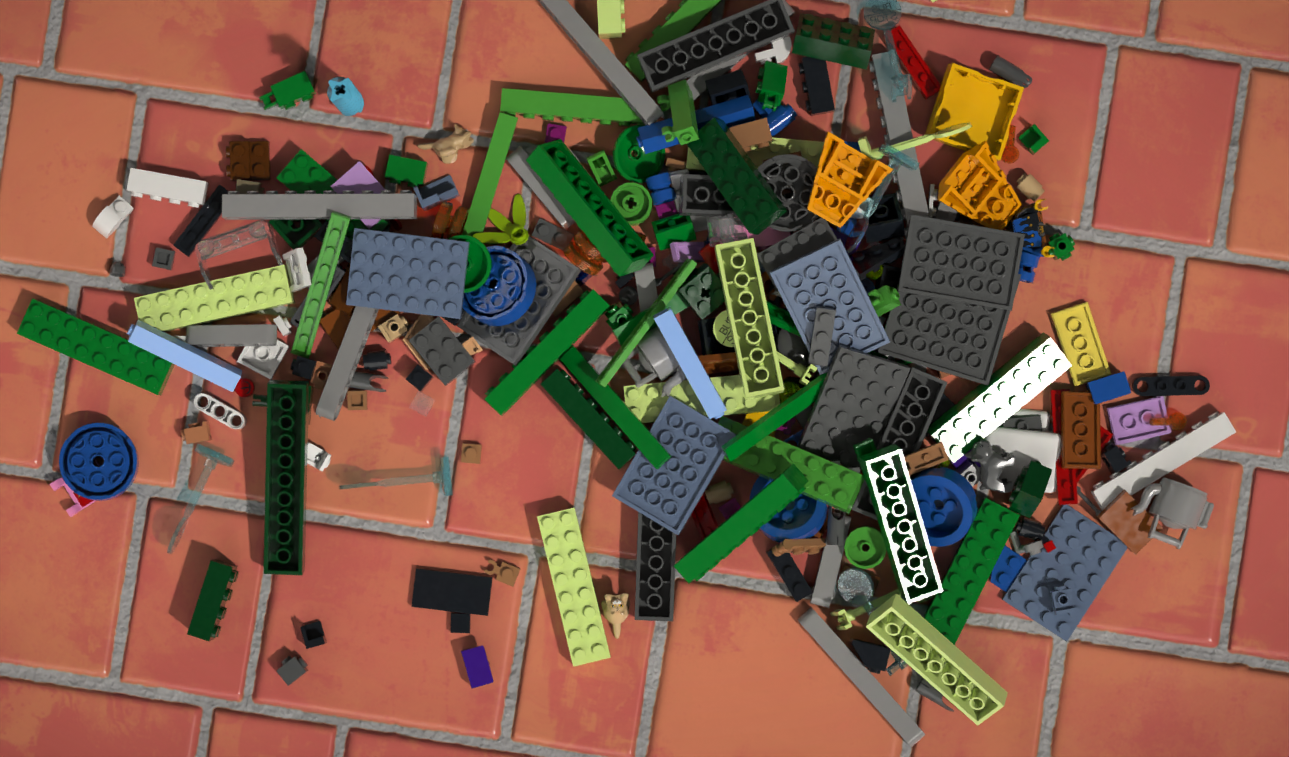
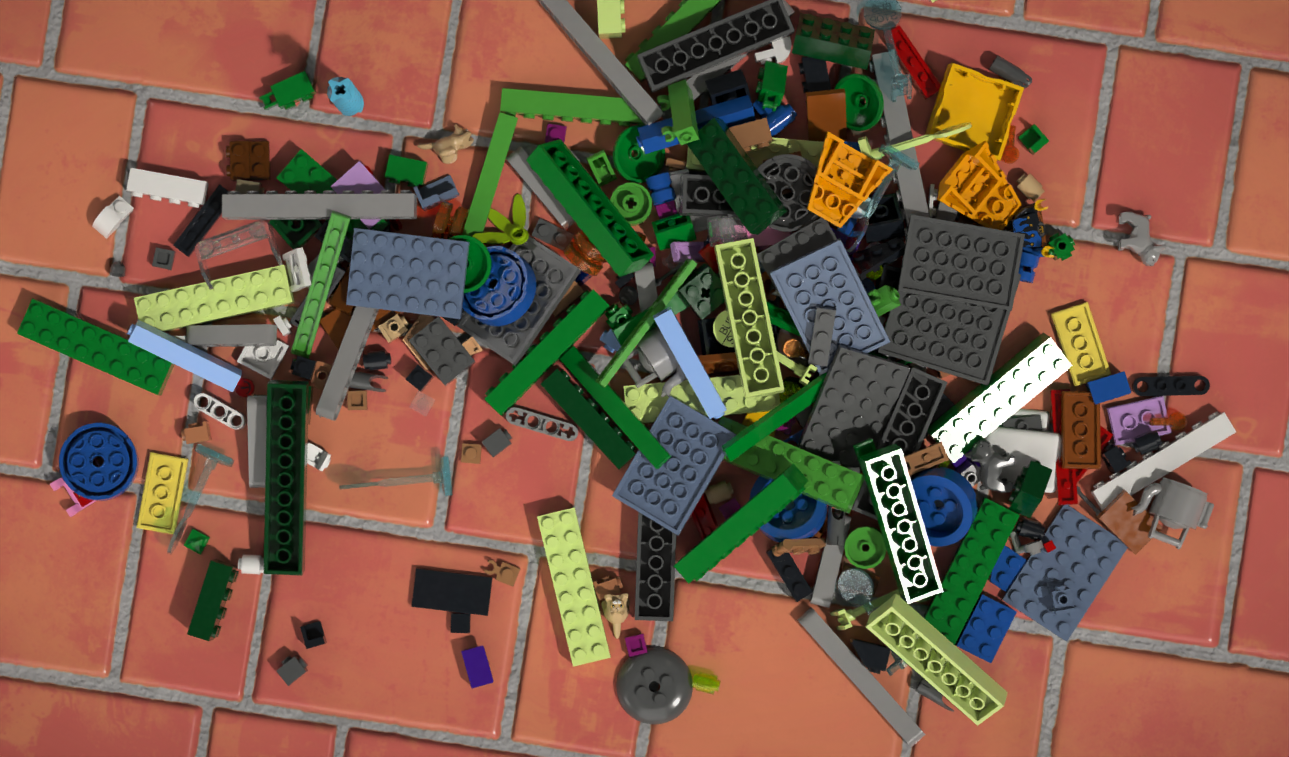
none -> light yellow tile [136,452,189,535]
none -> green tile [184,529,210,555]
none -> white brick [238,554,264,575]
none -> light grey beam [247,396,267,488]
none -> dark grey brick [482,428,512,457]
none -> light grey beam [506,407,578,441]
none -> nougat brick [593,576,623,600]
none -> light blue brick [599,329,621,353]
none -> dark grey brick [616,647,693,725]
none -> magenta plate [625,634,648,657]
none -> clear neon green brick [692,672,721,695]
none -> clear orange plate [782,338,809,359]
none -> dark orange tile [806,89,847,142]
none -> green dish [834,74,884,131]
none -> blue brick [955,594,1017,663]
none -> light grey animal [1118,212,1166,266]
none -> black brick [1132,430,1162,455]

